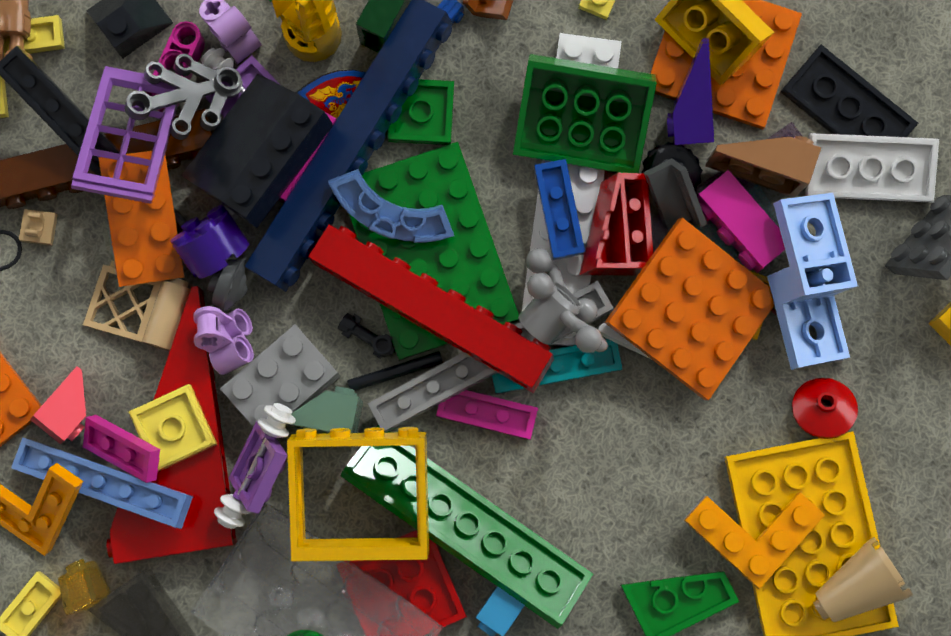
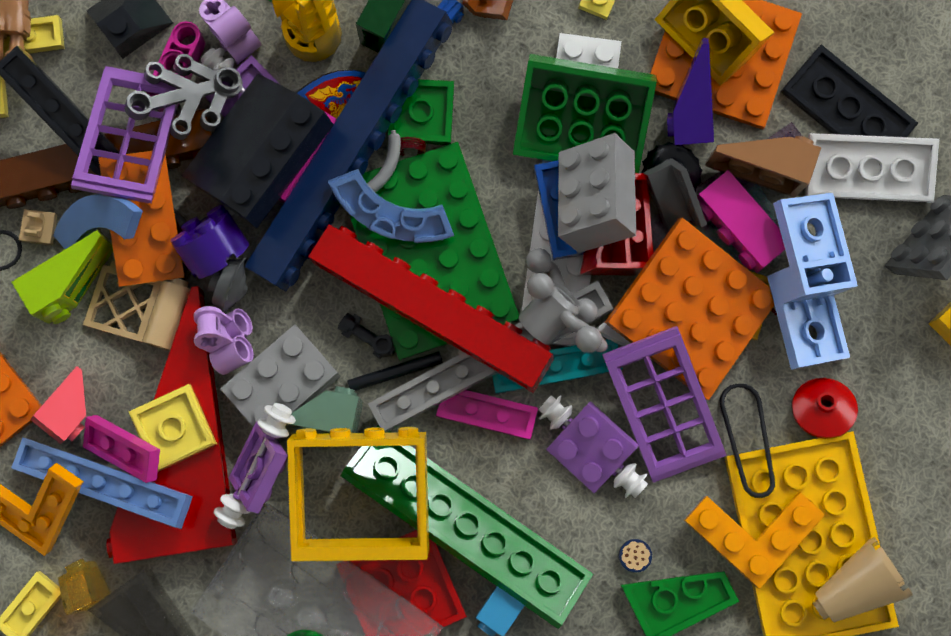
none -> lime slope [11,230,113,324]
none -> medium blue tile [53,194,143,249]
none -> light grey piece [367,130,401,193]
none -> dark red axle [400,137,426,156]
none -> medium lavender plate [538,395,648,498]
none -> light grey brick [558,133,636,253]
none -> medium lavender piece [602,326,727,483]
none -> tile [618,539,652,572]
none -> black piece [720,384,775,498]

